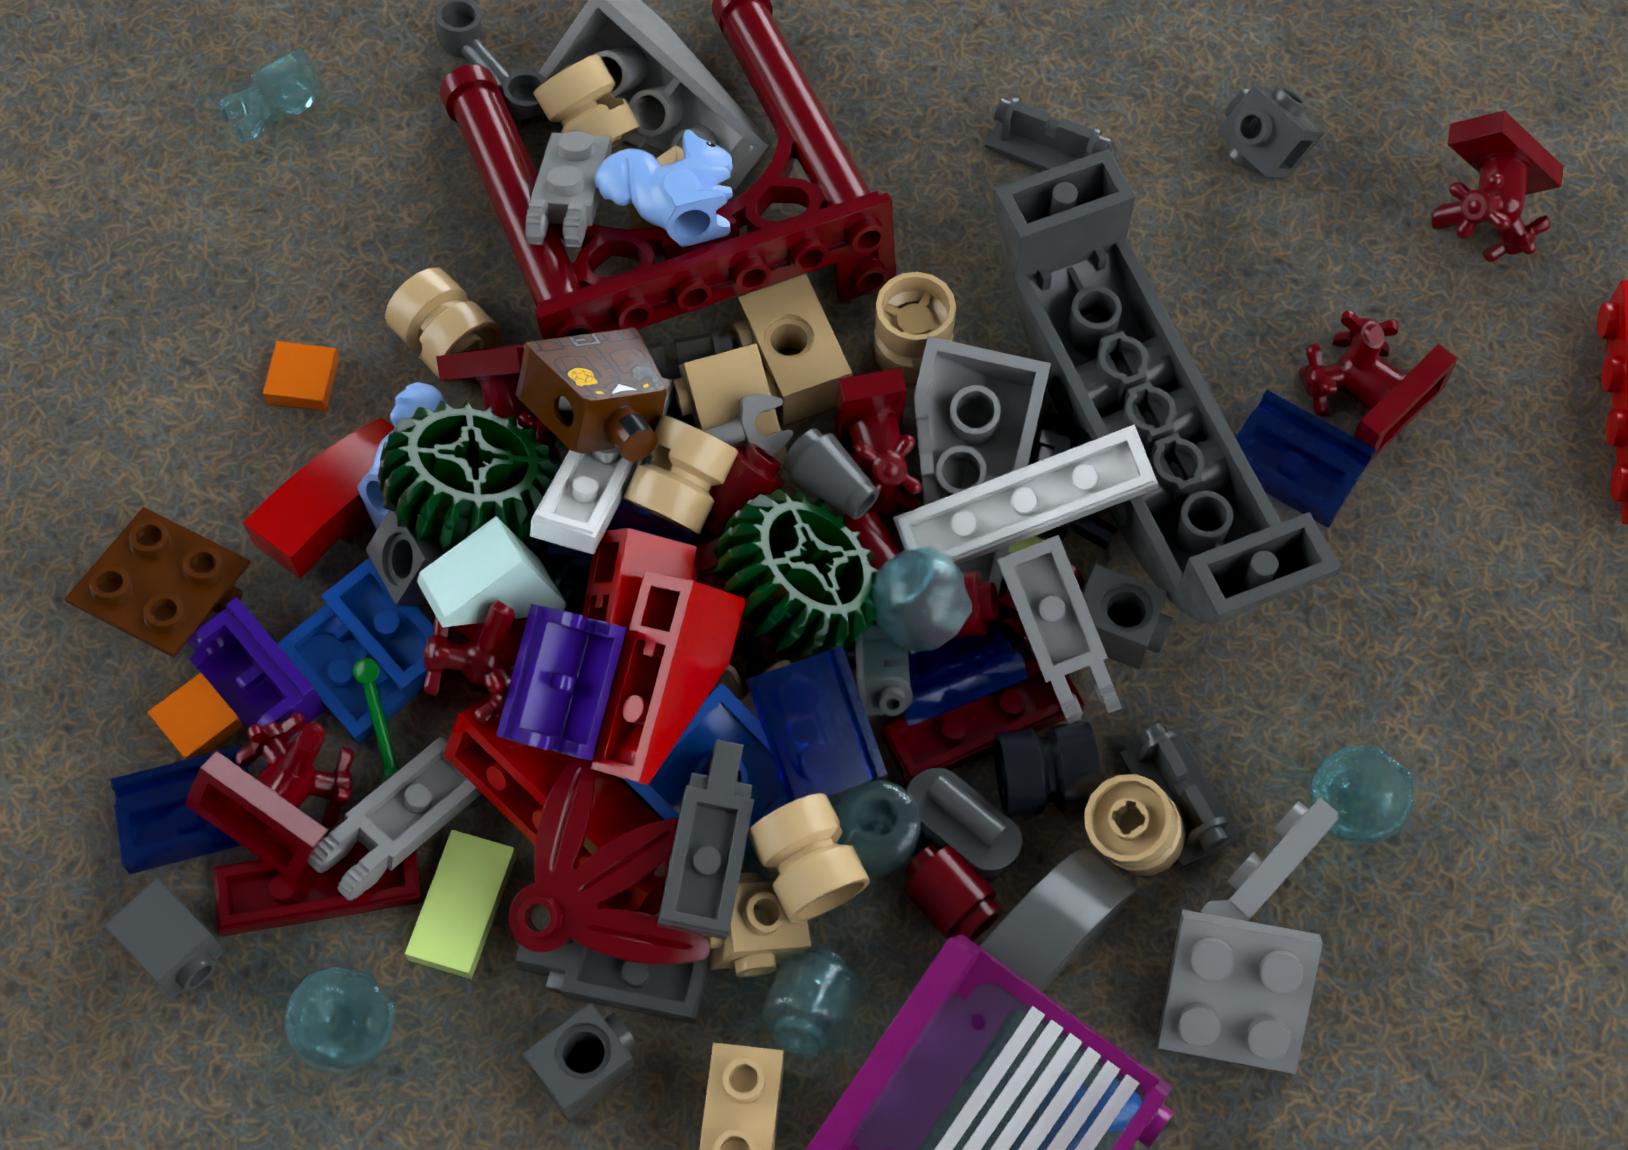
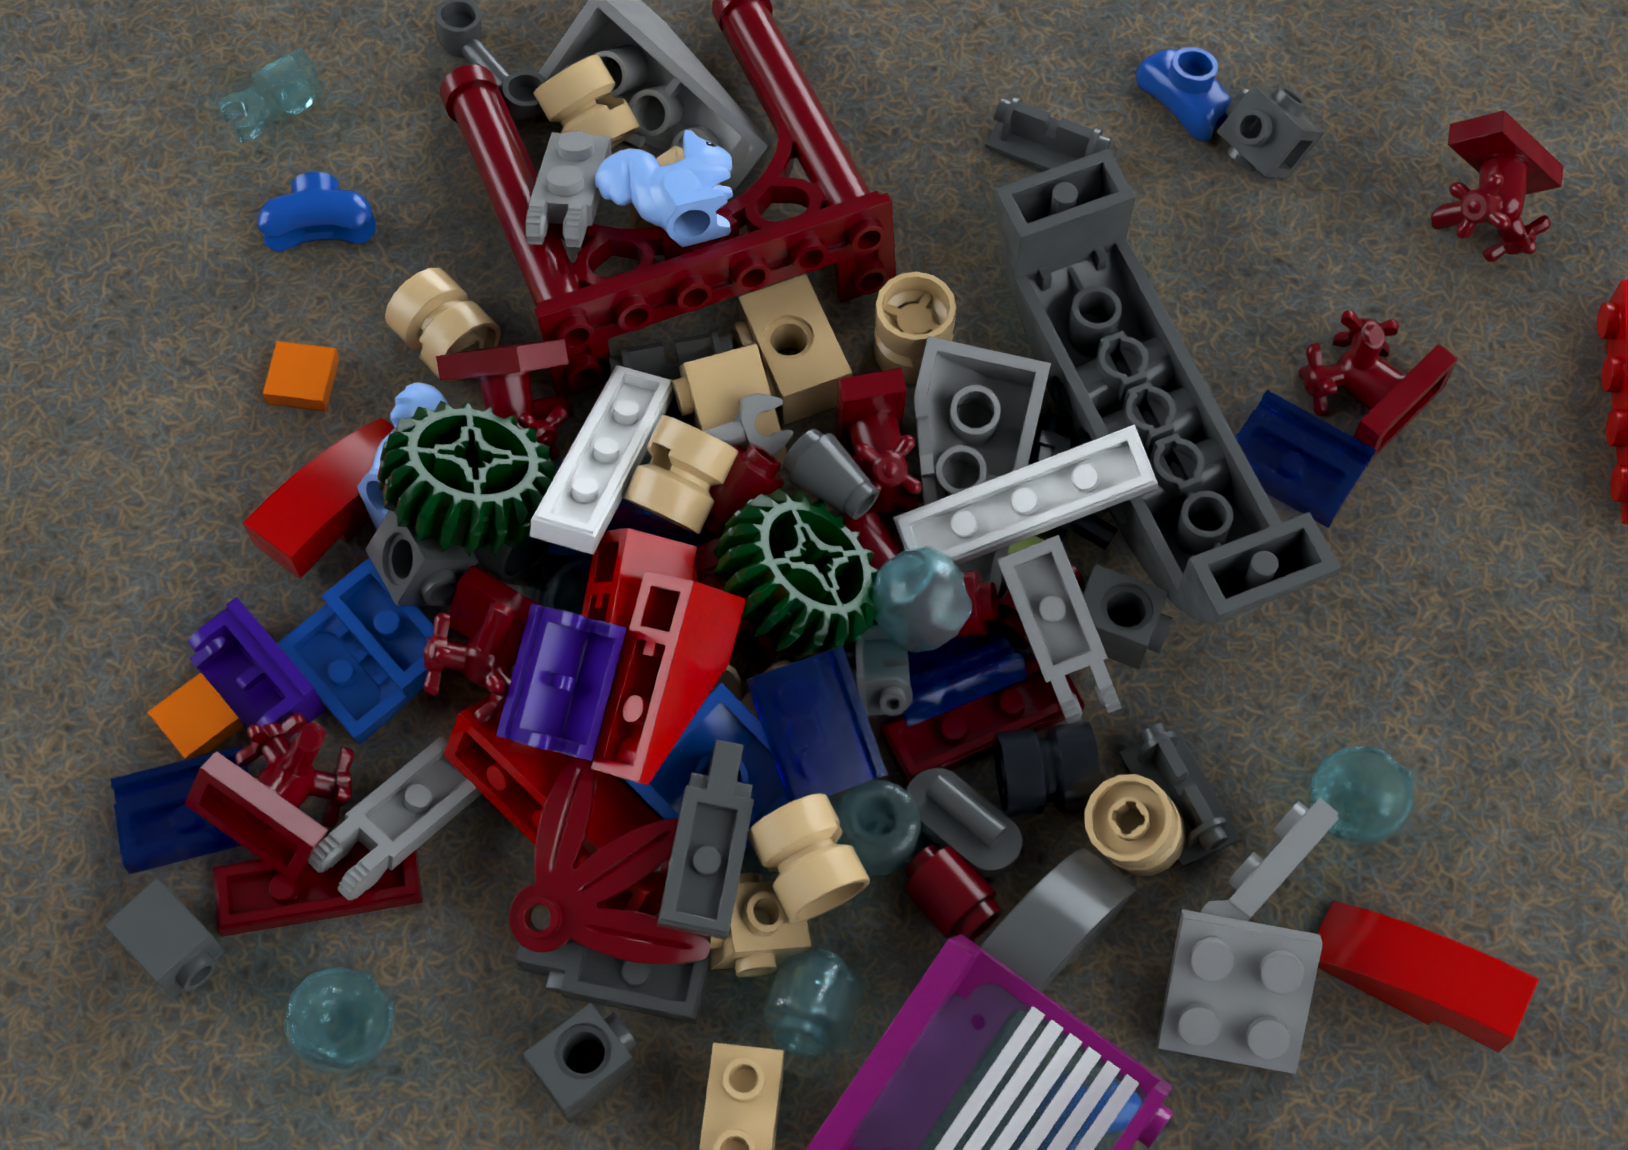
reddish brown hinge [65,507,251,658] -> none
green hinge [353,658,401,784] -> none
yellowish green tile [405,830,517,979] -> none
light aqua slope [417,516,566,628] -> none
reddish brown torso [516,328,667,462] -> none
none -> blue piece [257,172,376,251]
none -> blue piece [1135,47,1232,141]
none -> red slope [1316,900,1540,1053]

